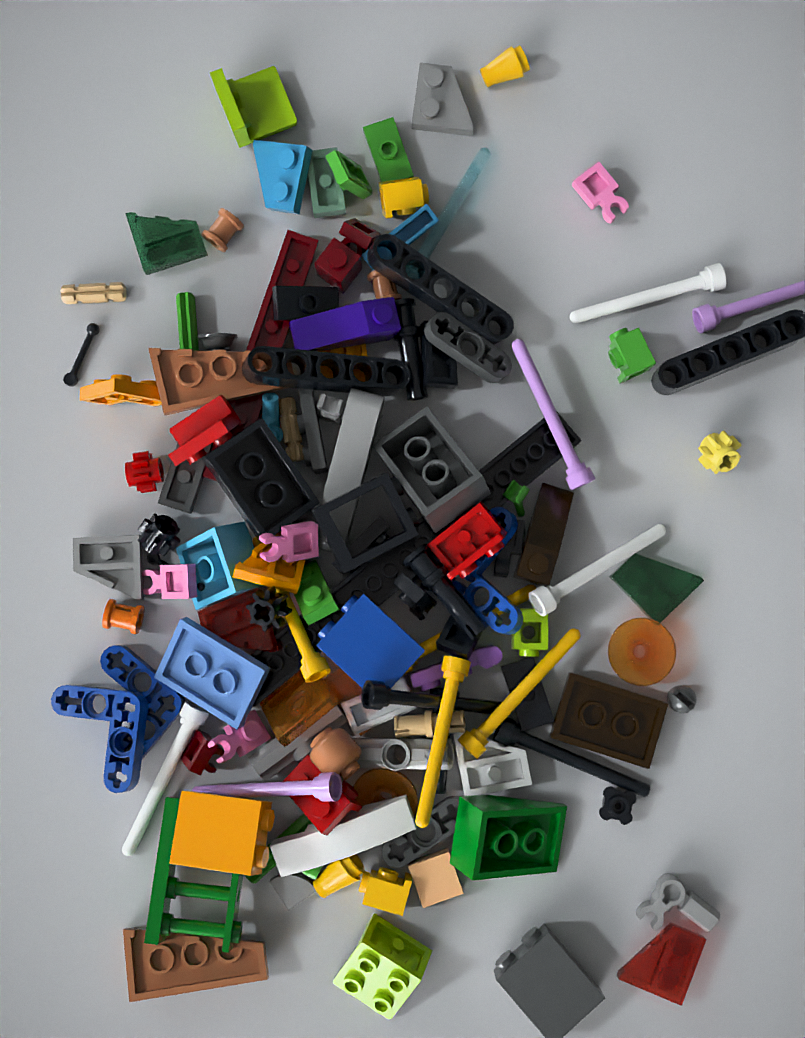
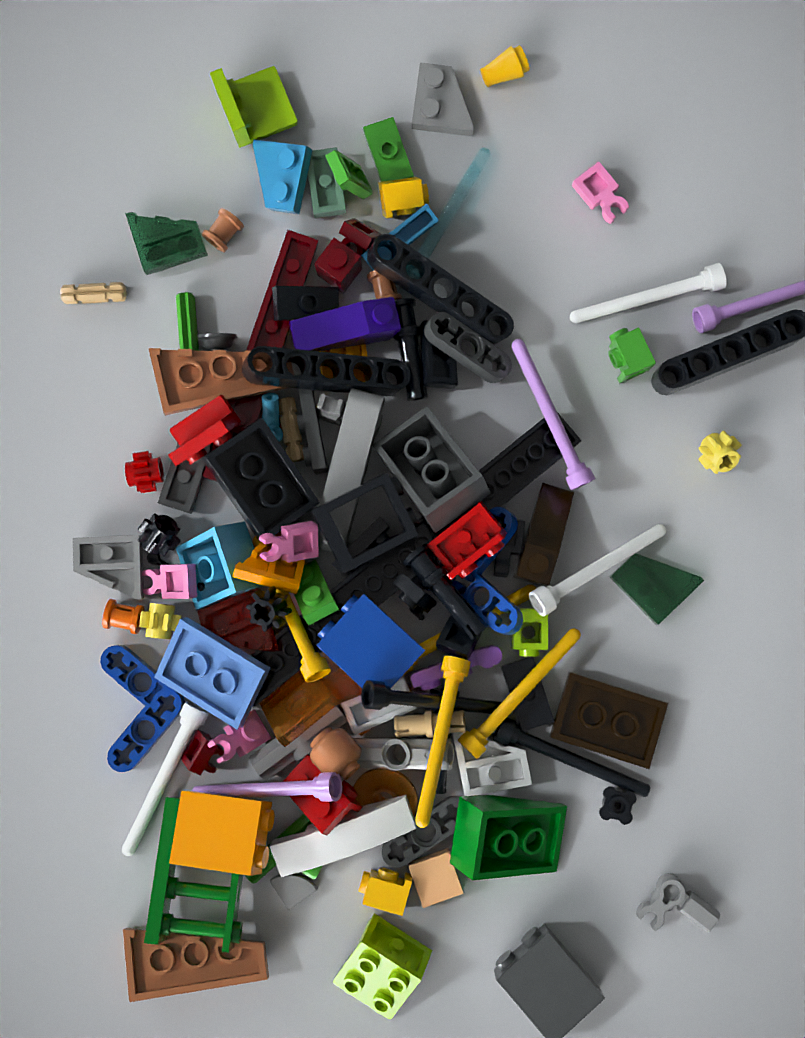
blue beam [51,685,148,793] -> none
black hinge [63,323,100,387] -> none
light orange plate [80,374,162,406] -> none
yellow cone [313,854,365,898] -> none
bright green hand [503,479,530,517] -> none
clear orange dish [608,618,676,686] -> none
clear red wing [616,922,707,1006] -> none
dark grey hinge [667,685,696,713] -> none
none -> light yellow gear [139,603,182,639]

